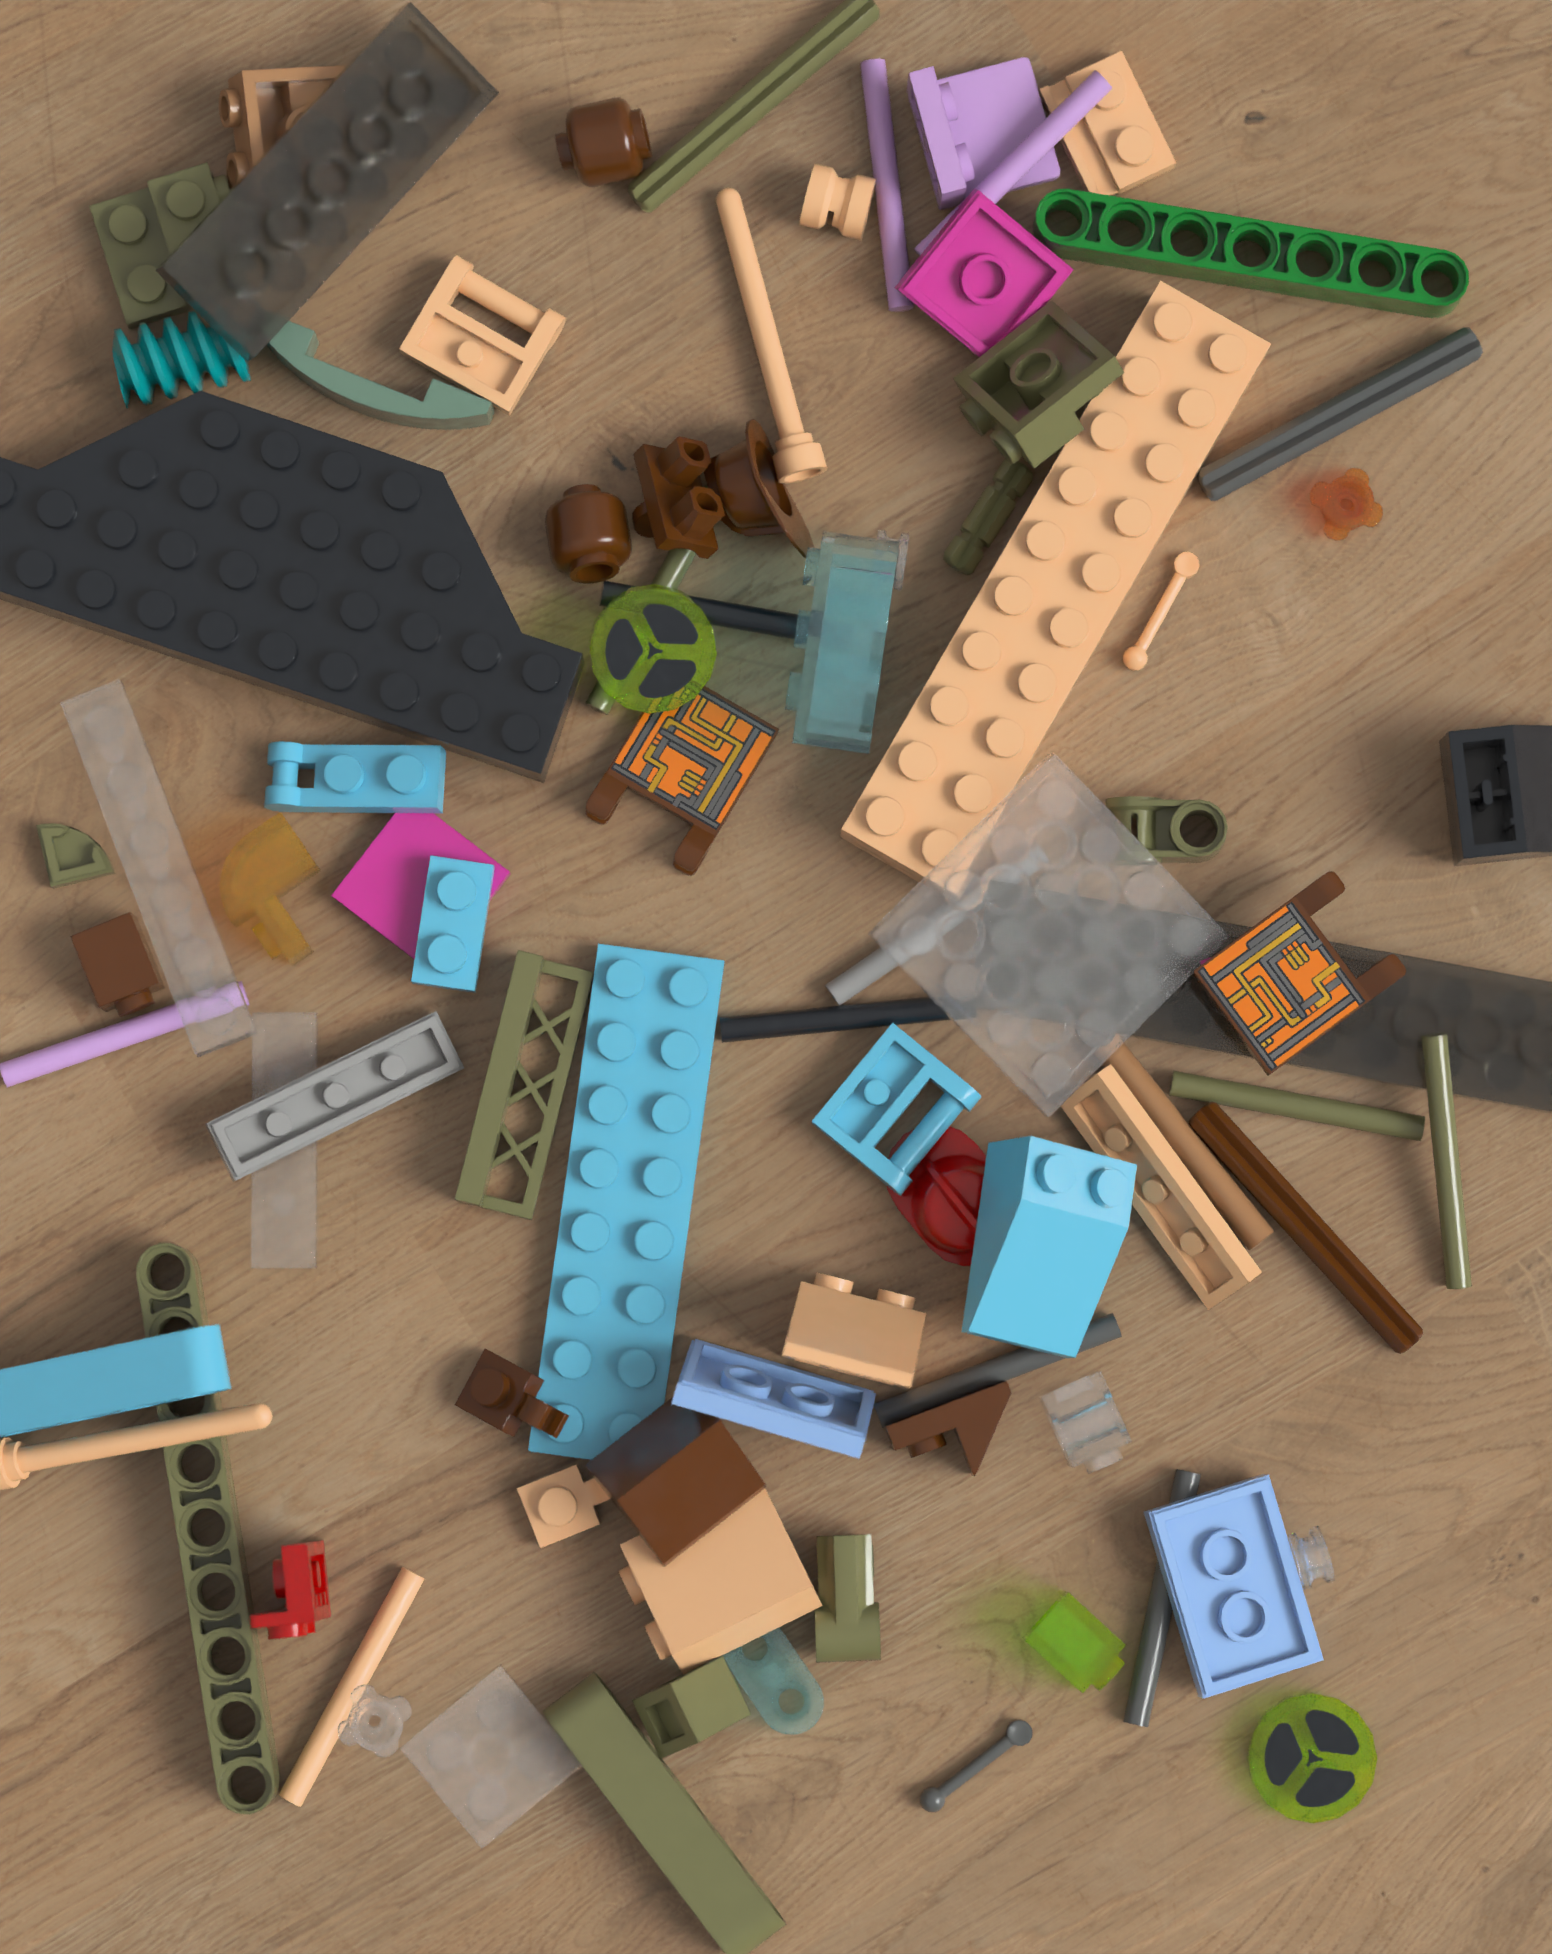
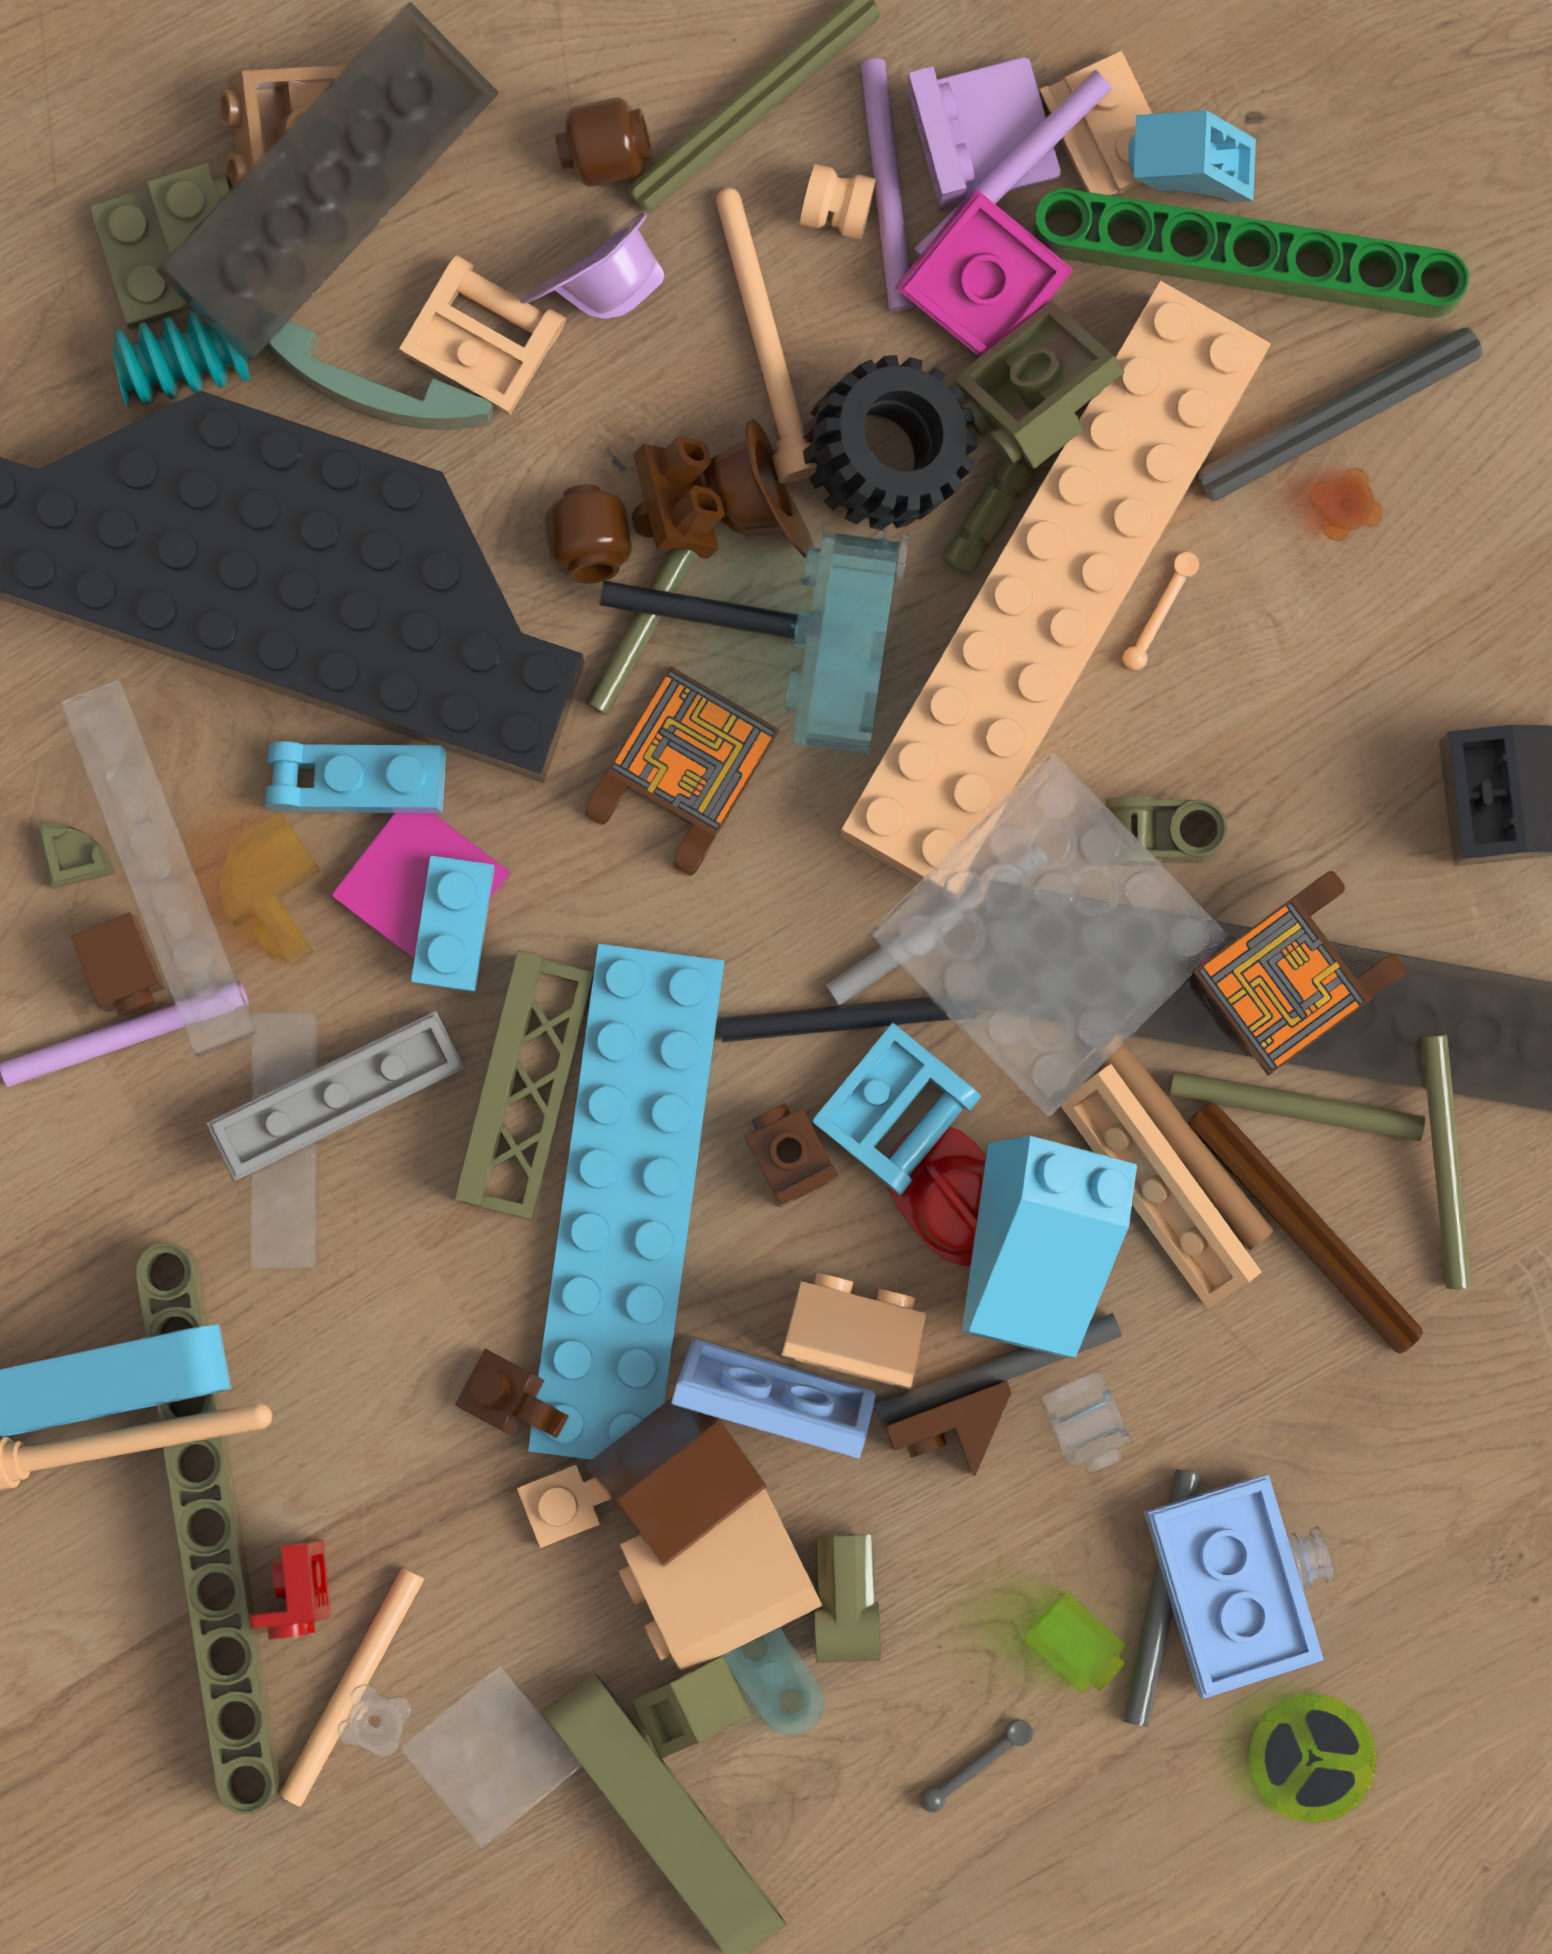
clear neon green tile [589,584,717,714] -> none
none -> lavender piece [521,212,664,319]
none -> reddish brown brick [746,1103,838,1207]
none -> black tyre [803,355,977,530]
none -> medium azure arch [1128,110,1256,202]

